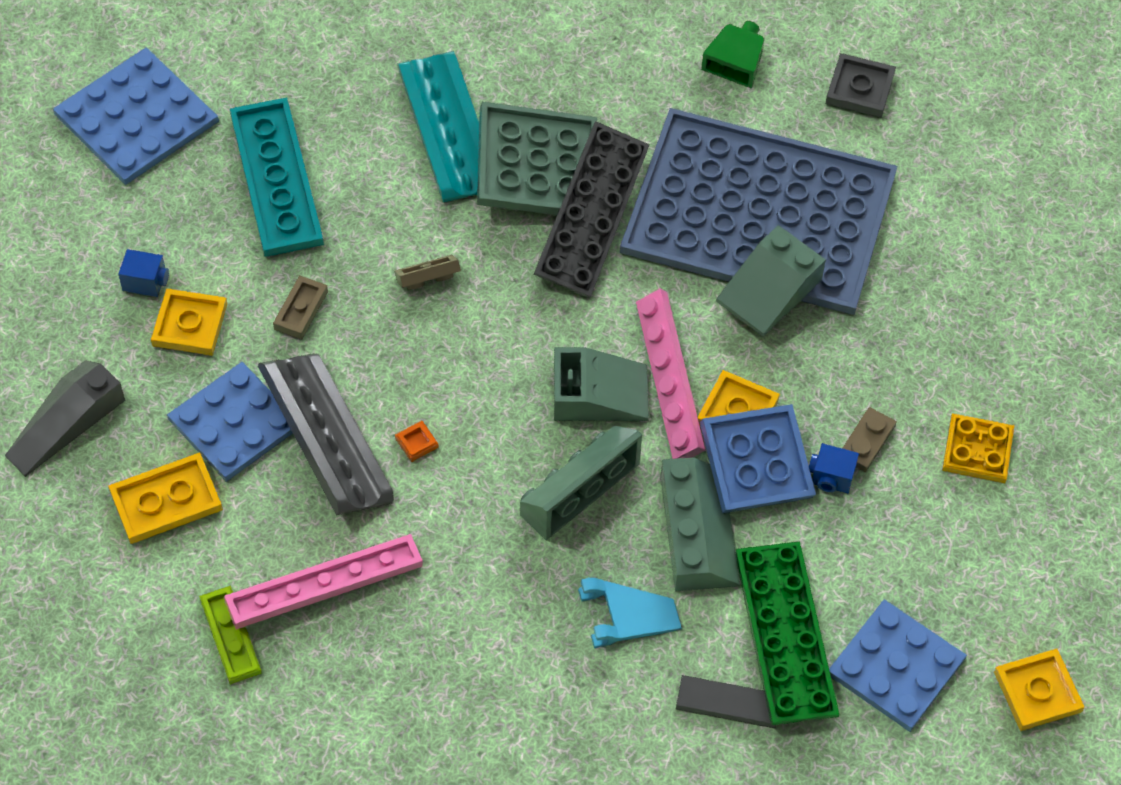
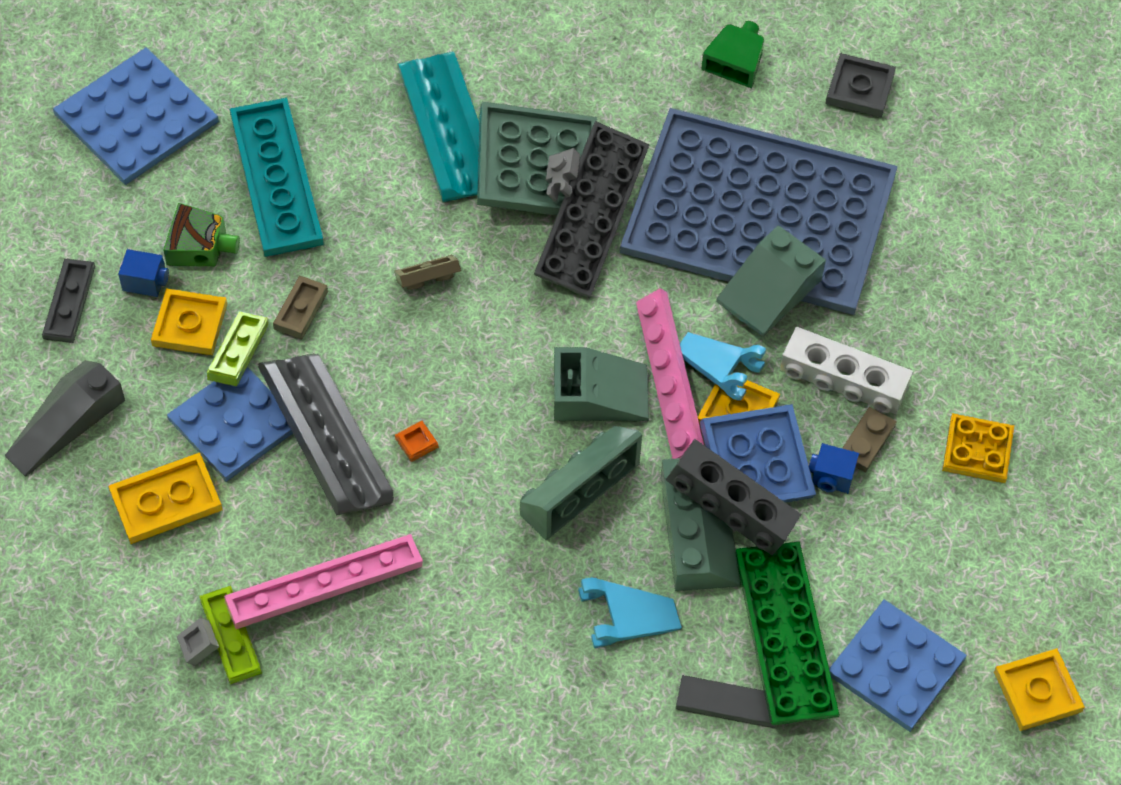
none -> dark grey tile [42,258,95,343]
none -> torso [163,203,240,267]
none -> light grey plate [177,617,219,666]
none -> lime tile [207,311,268,386]
none -> light grey plate [546,148,580,202]
none -> dark grey brick [666,439,802,556]
none -> medium azure flag [680,332,766,400]
none -> white brick [780,327,913,415]

